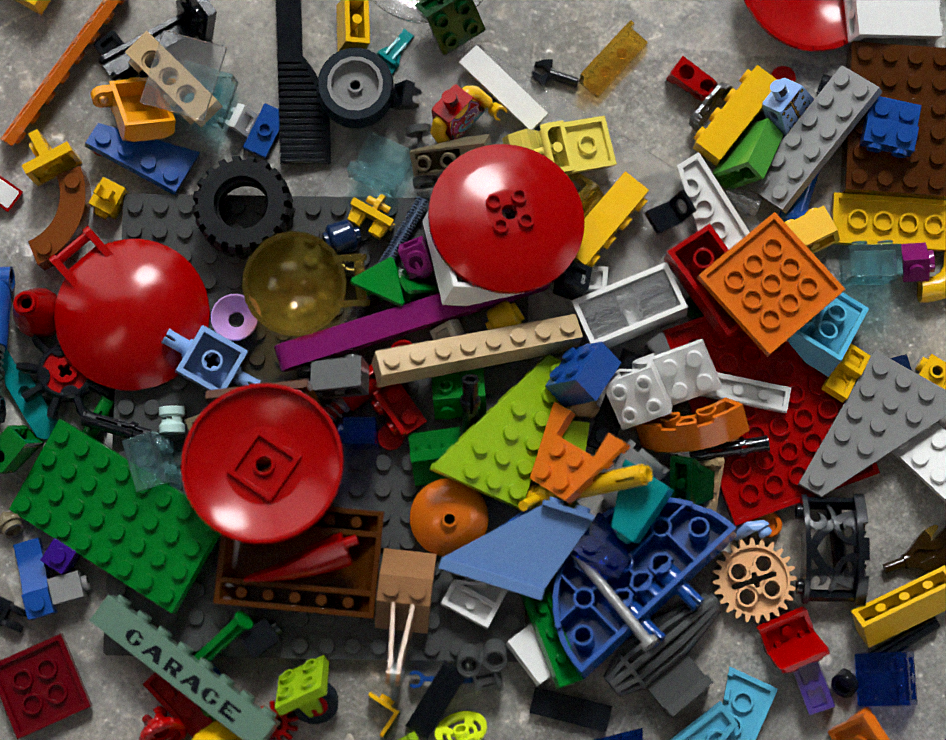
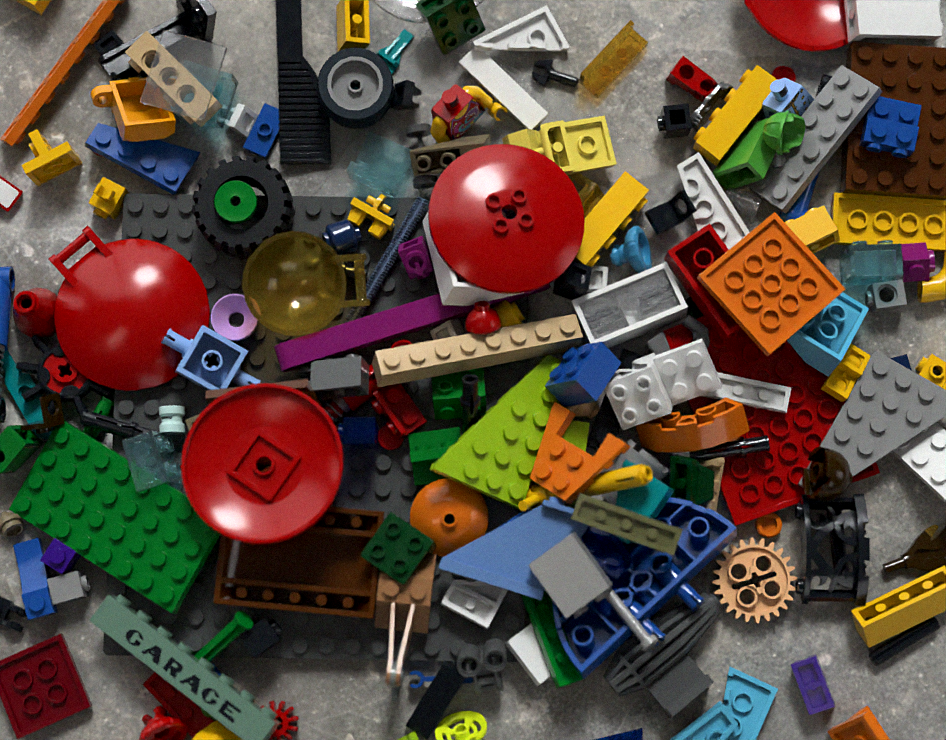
dark orange brick [28,166,92,271] -> none
red piece [243,532,359,582] -> none
lime plate [275,655,339,724] -> none
green piece [350,257,404,306] -> none
yellow bracket [368,691,400,737] -> none
green piece [396,267,440,303] -> none
black tile [529,687,612,732] -> none
light blue arm [735,520,772,541] -> none
red bracket [756,606,830,674] -> none
black tile [831,668,859,698] -> none
clear blue bracket [855,651,918,707] -> none
none -> dark brown bracket [20,393,65,434]
none -> green piece [214,180,258,224]
none -> dark green bracket [361,512,437,585]
none -> red brick [465,301,502,335]
none -> white wing [471,5,570,52]
none -> light grey brick [528,531,612,618]
none -> olive plate [571,493,683,556]
none -> dark azure hair [610,226,652,273]
none -> black brick [657,103,692,139]
none -> dark grey arm [682,314,710,349]
none -> bright green piece [763,110,805,155]
none -> dark brown cylinder [802,446,852,501]
none -> light grey brick [865,279,907,313]

